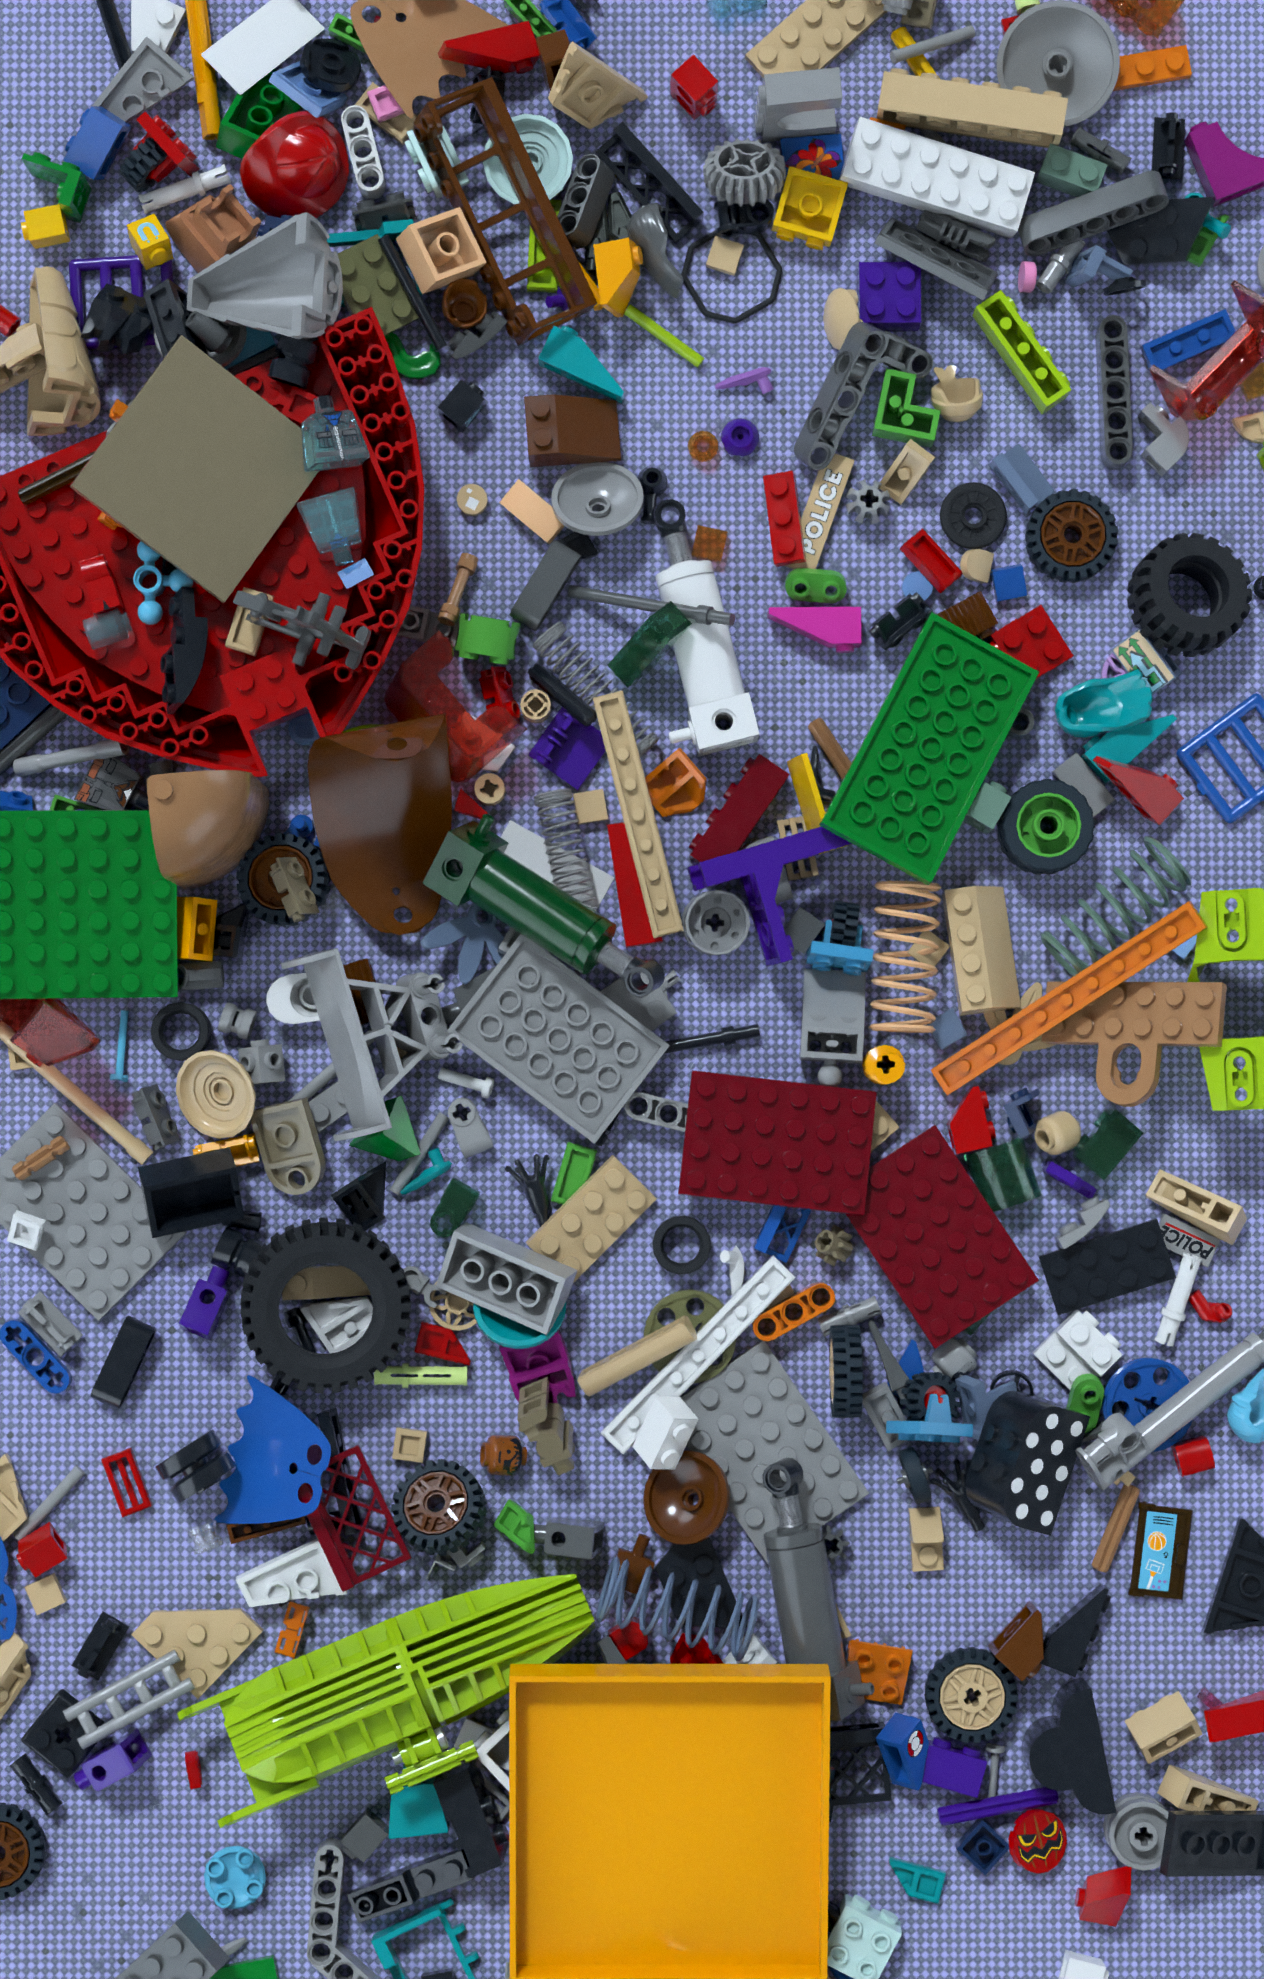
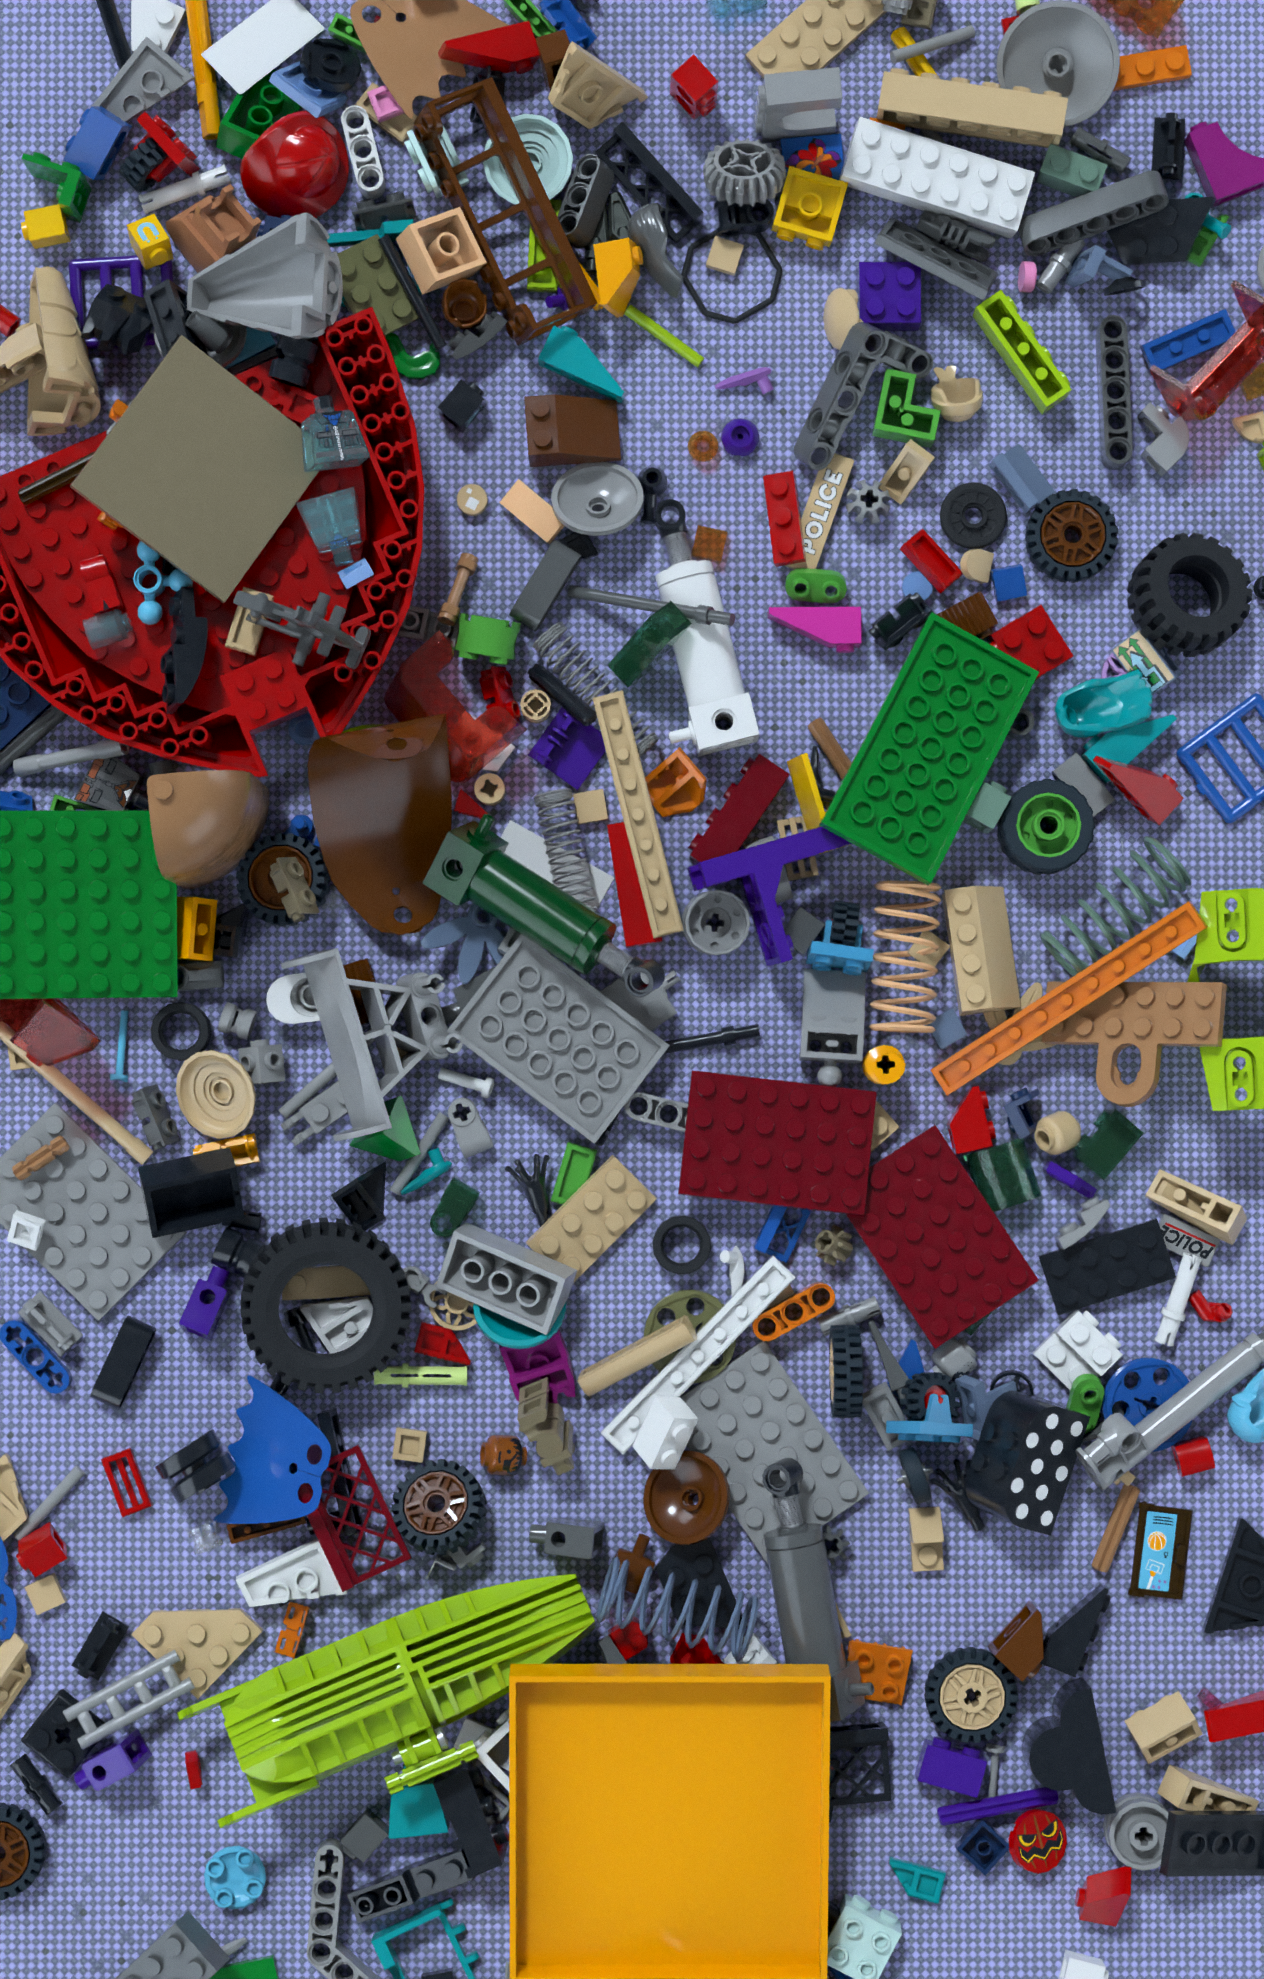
dark tan tile [250,1097,326,1195] -> none
bright green tile [493,1499,535,1554] -> none
blue slope [876,1713,929,1791] -> none

